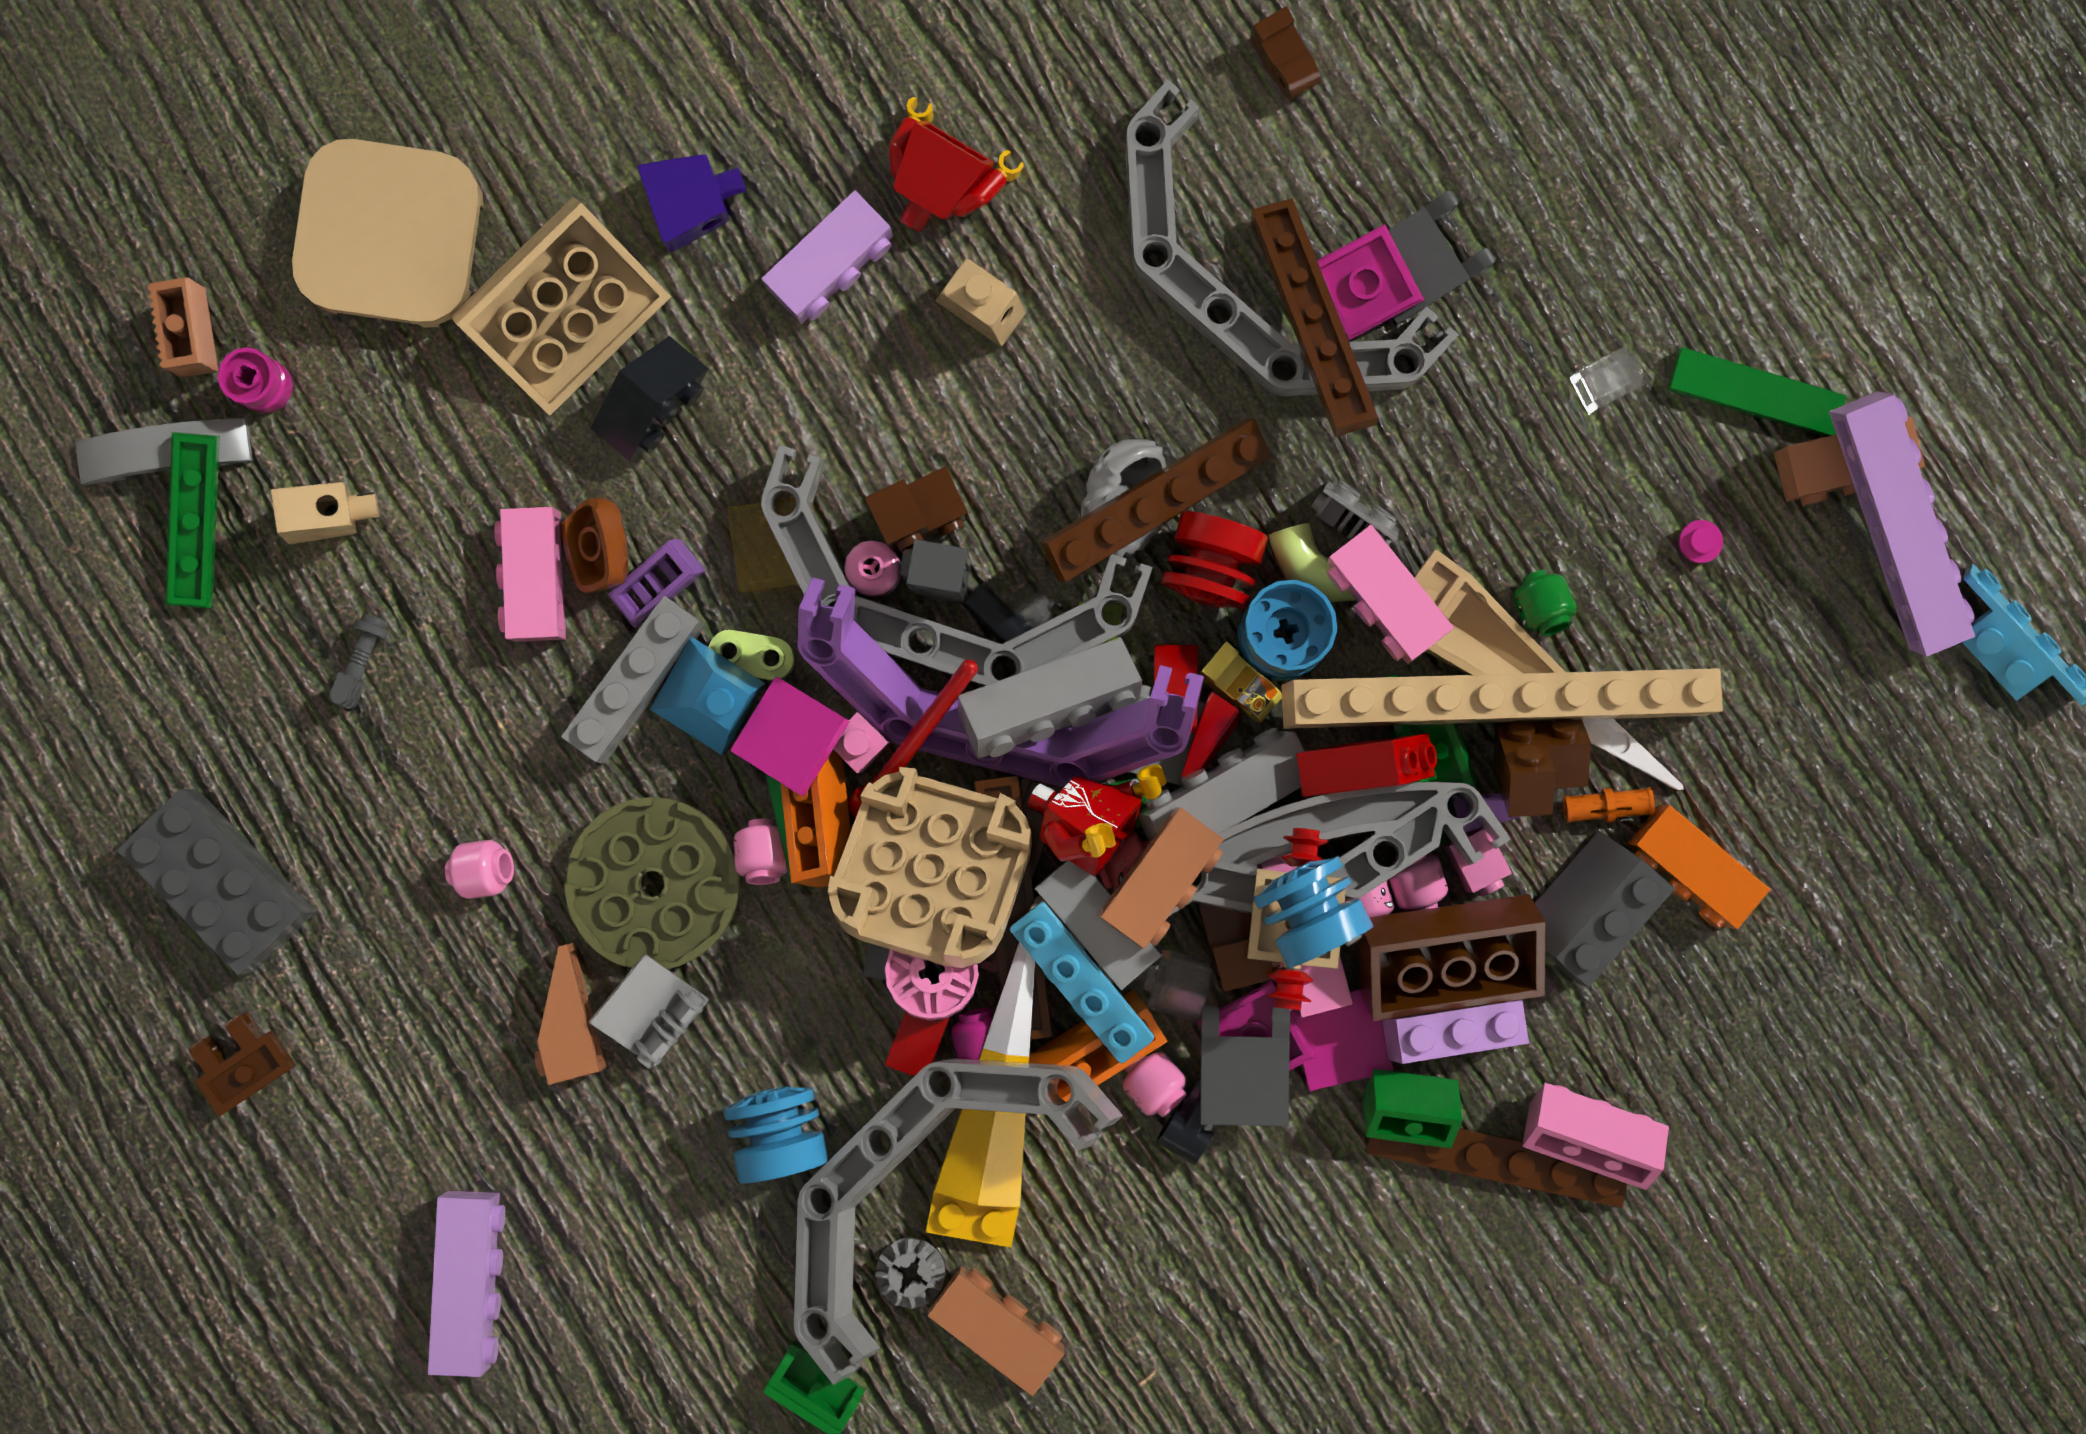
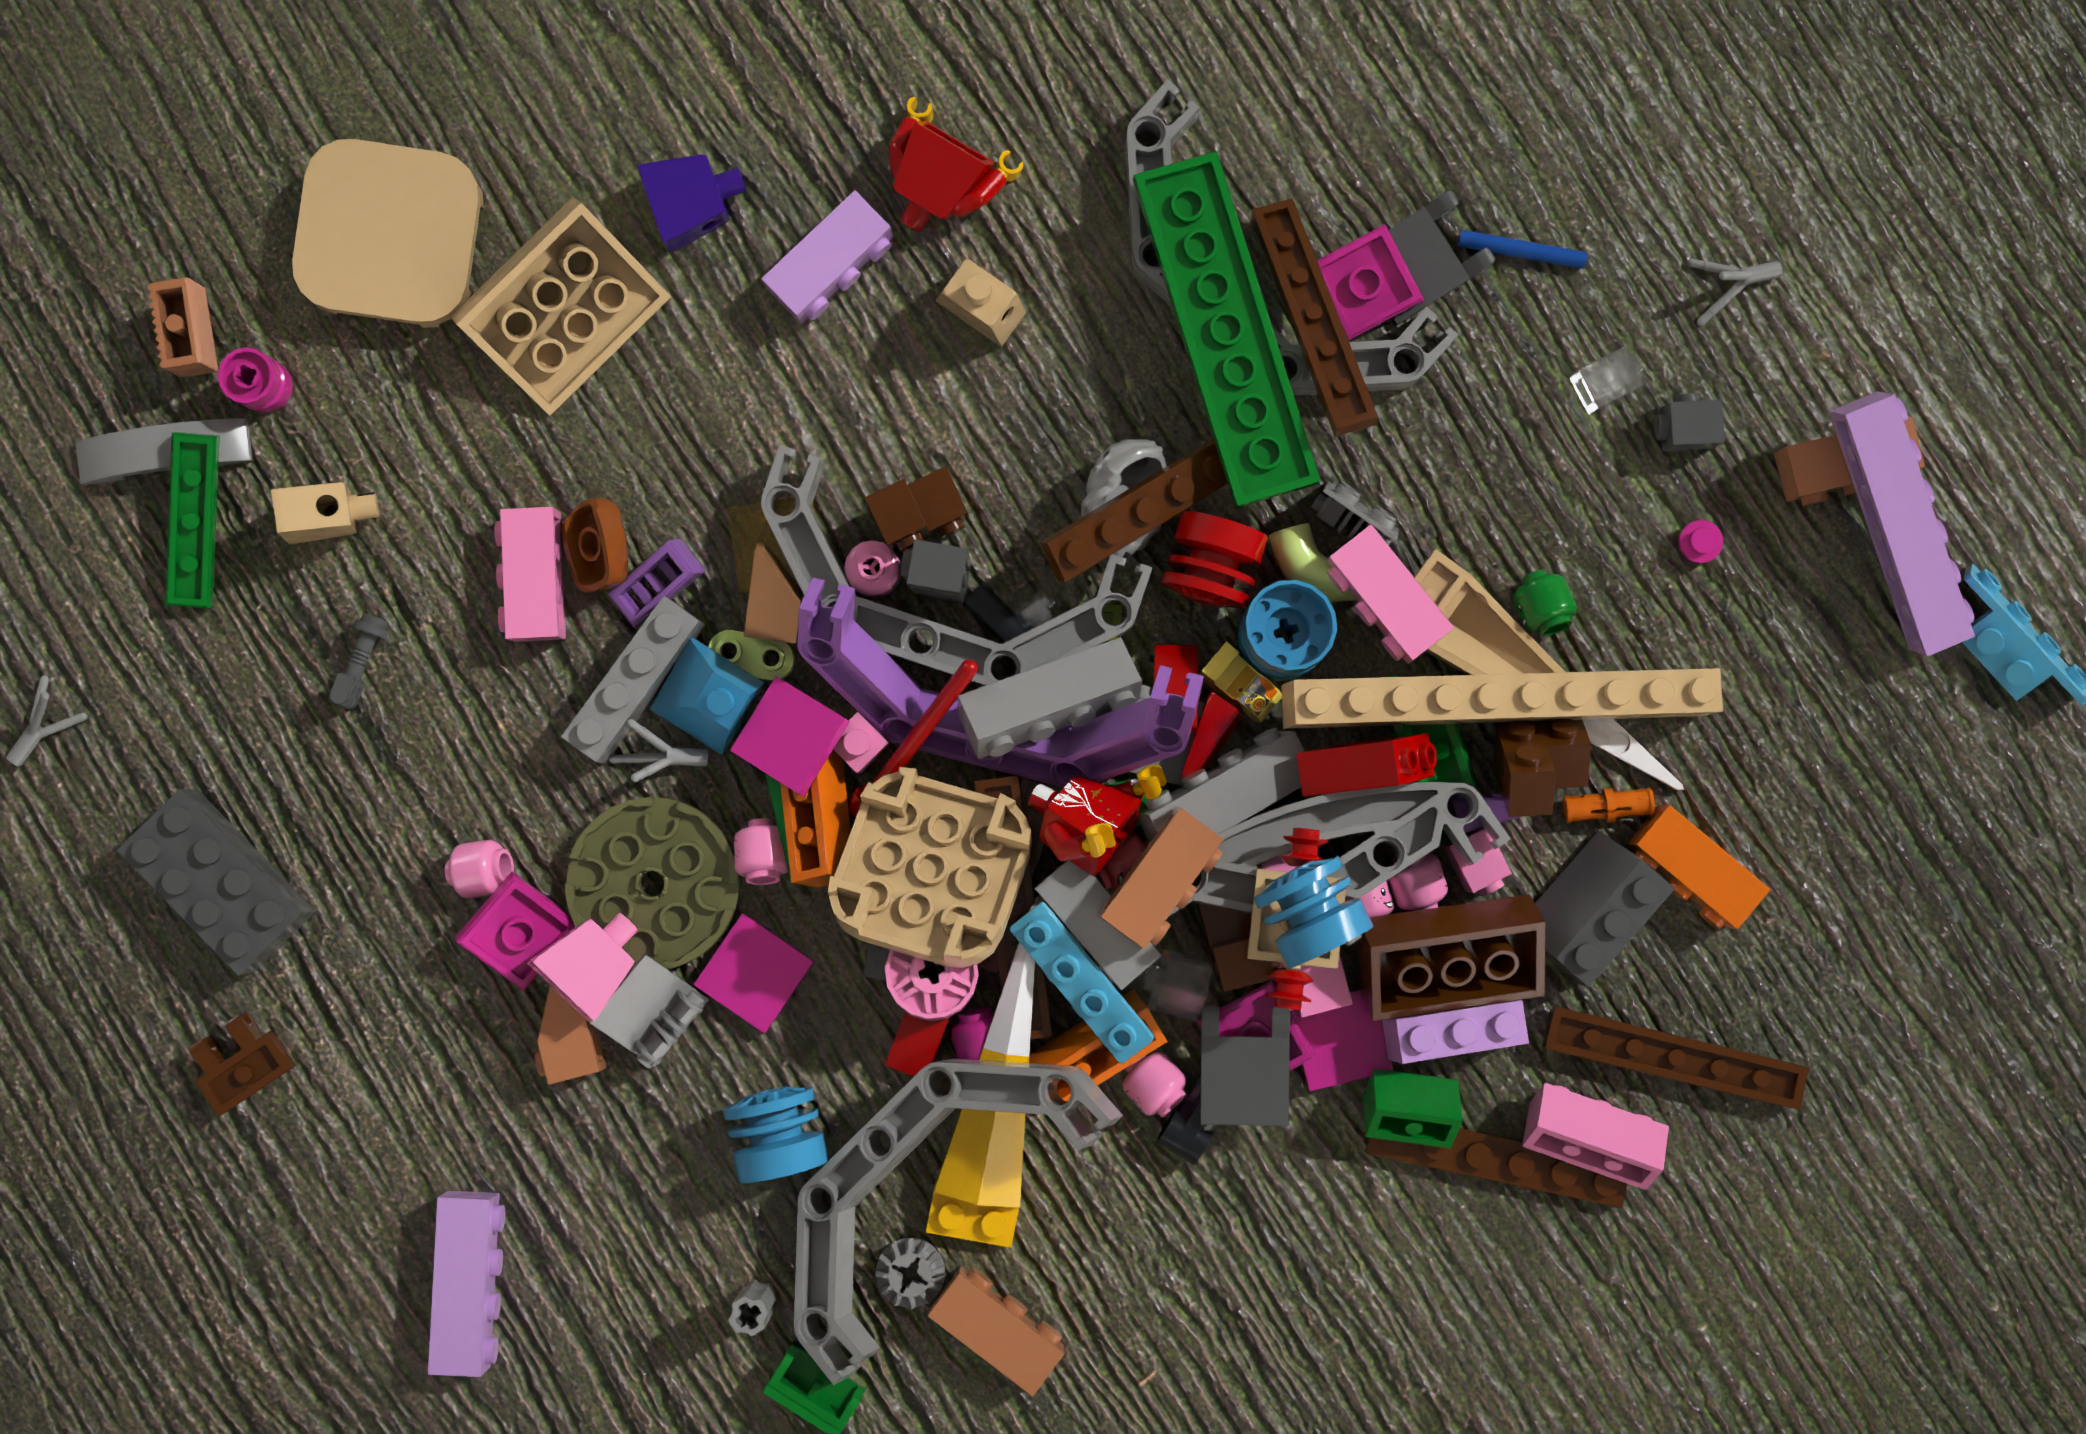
black brick [591,336,708,461] -> none
reddish brown leg [1250,6,1321,100] -> none
green tile [1667,347,1847,437] -> none
none -> light grey plant [6,675,87,766]
none -> dark pink tile [455,871,575,991]
none -> bright pink torso [527,913,638,1021]
none -> light grey plant [609,719,708,782]
none -> dark pink tile [694,913,815,1034]
none -> light grey axle [728,1279,778,1337]
none -> medium nougat slope [744,542,803,644]
none -> green plate [1133,151,1321,509]
none -> blue bar [1457,229,1587,269]
none -> reddish brown plate [1542,1005,1809,1110]
none -> dark grey brick [1654,394,1725,452]
none -> light grey plant [1687,259,1782,326]

